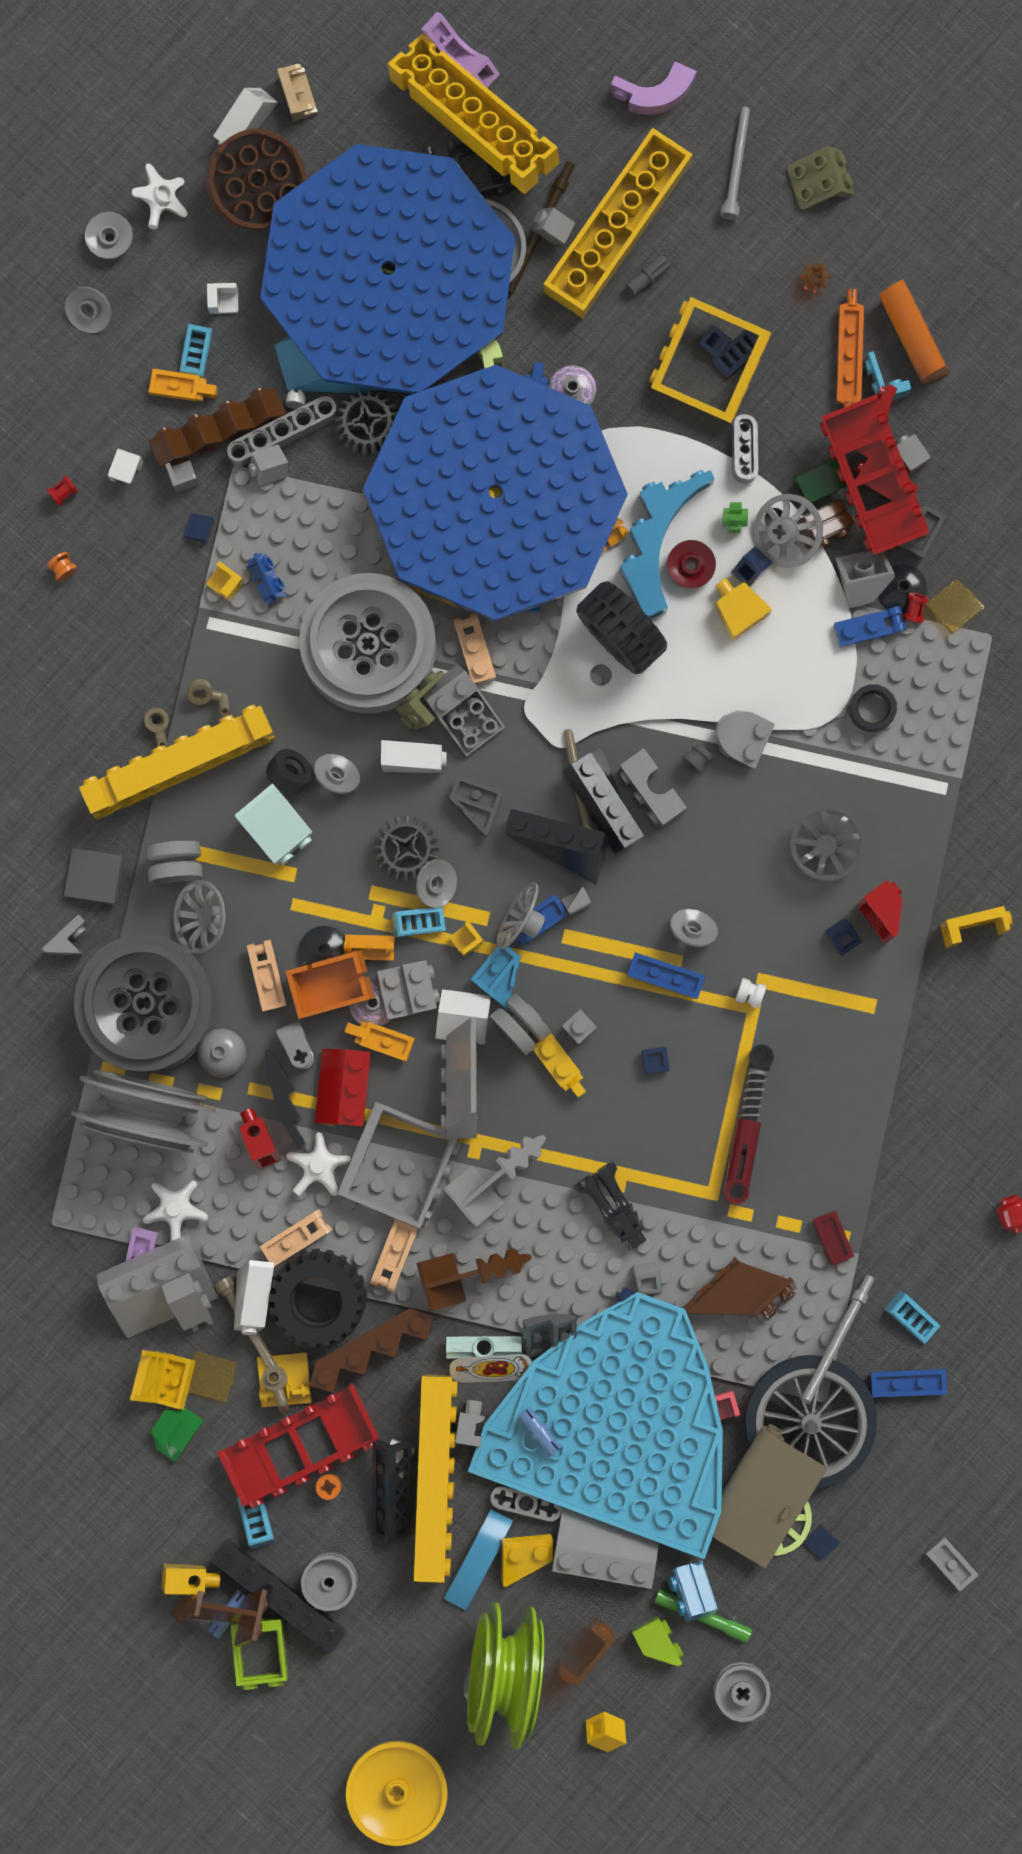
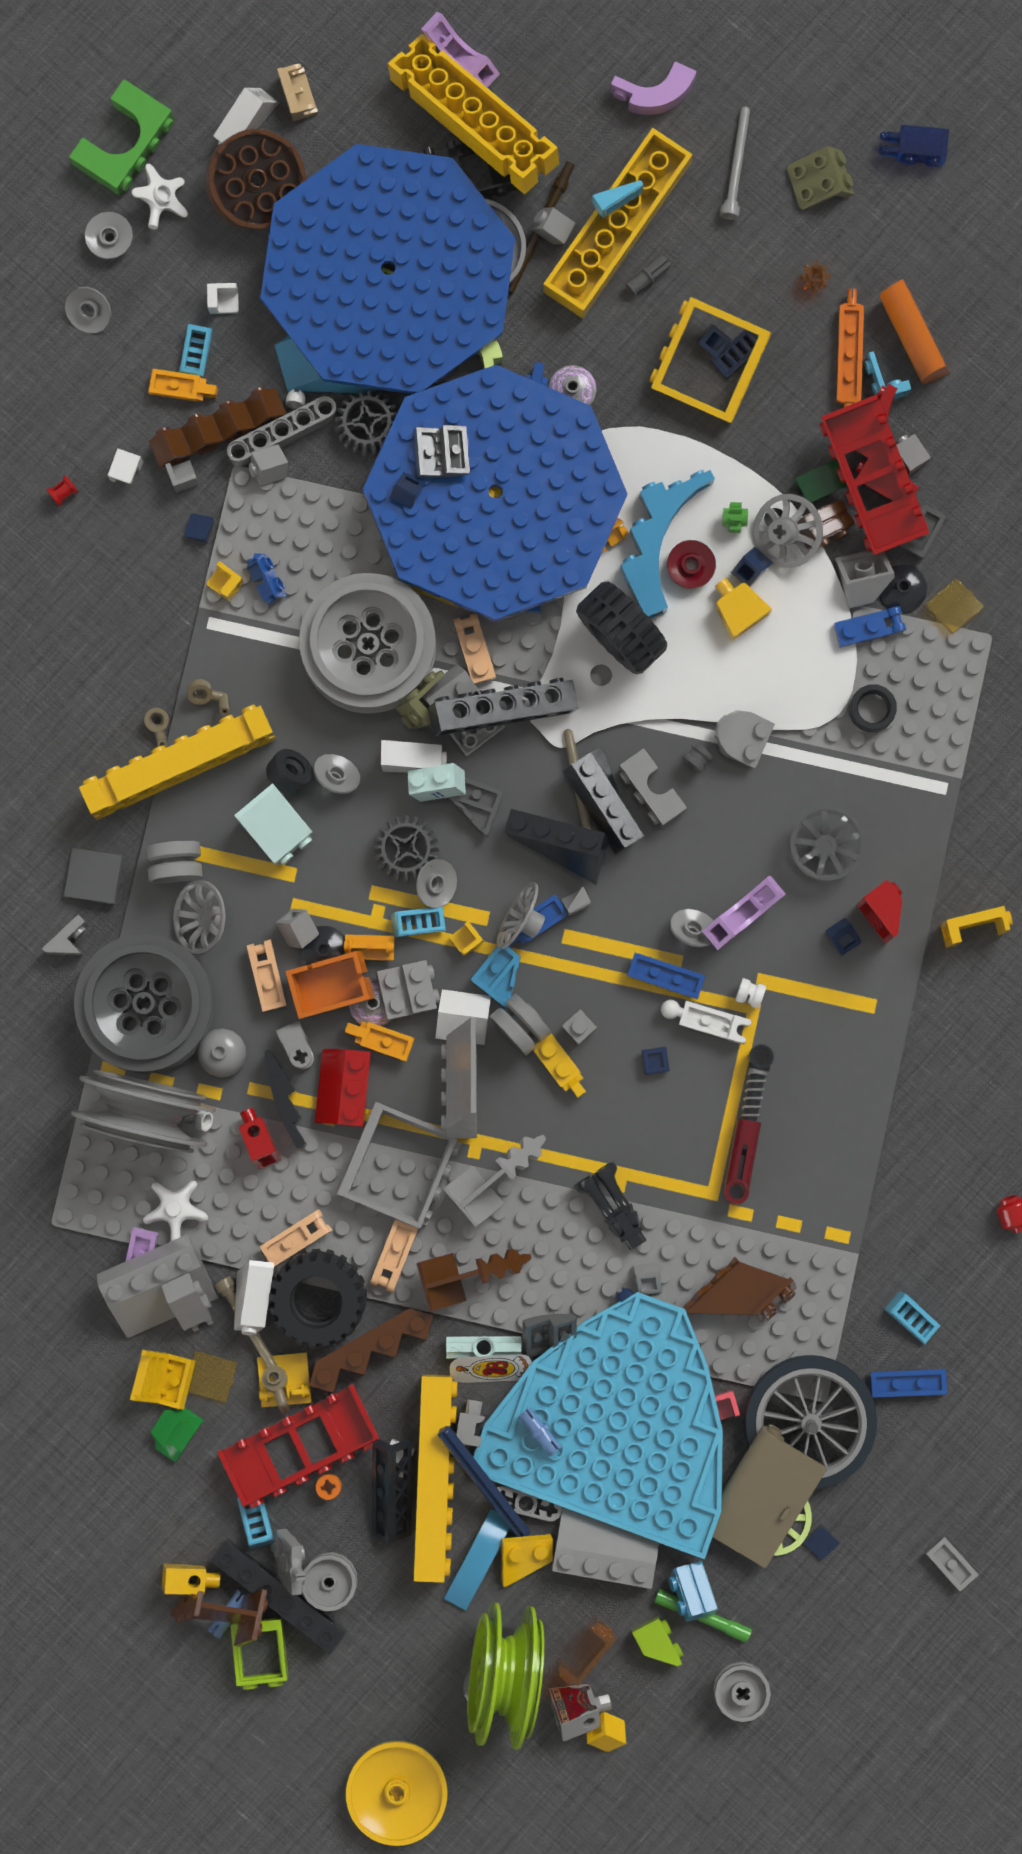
orange wheel [47,552,78,582] -> none
white animal [286,1132,352,1196] -> none
plate [732,414,758,484] -> none
light grey bar [801,1275,874,1404] -> none
dark red tile [812,1210,855,1266] -> none
red bush [903,593,930,623] -> none
none -> bright green arch [69,79,174,196]
none -> white hinge [192,1110,213,1131]
none -> light grey plate [270,1529,306,1595]
none -> light grey panel [275,909,319,948]
none -> dark blue slope [390,472,425,509]
none -> light aqua brick [408,763,466,802]
none -> slope [413,425,470,478]
none -> brick [428,678,579,736]
none -> dark blue axle [438,1426,530,1537]
none -> torso [549,1684,612,1741]
none -> medium azure slope [592,180,643,218]
none -> white plate [661,1000,751,1045]
none -> lavender arch [702,876,786,950]
none -> clear blue hinge [878,125,949,167]

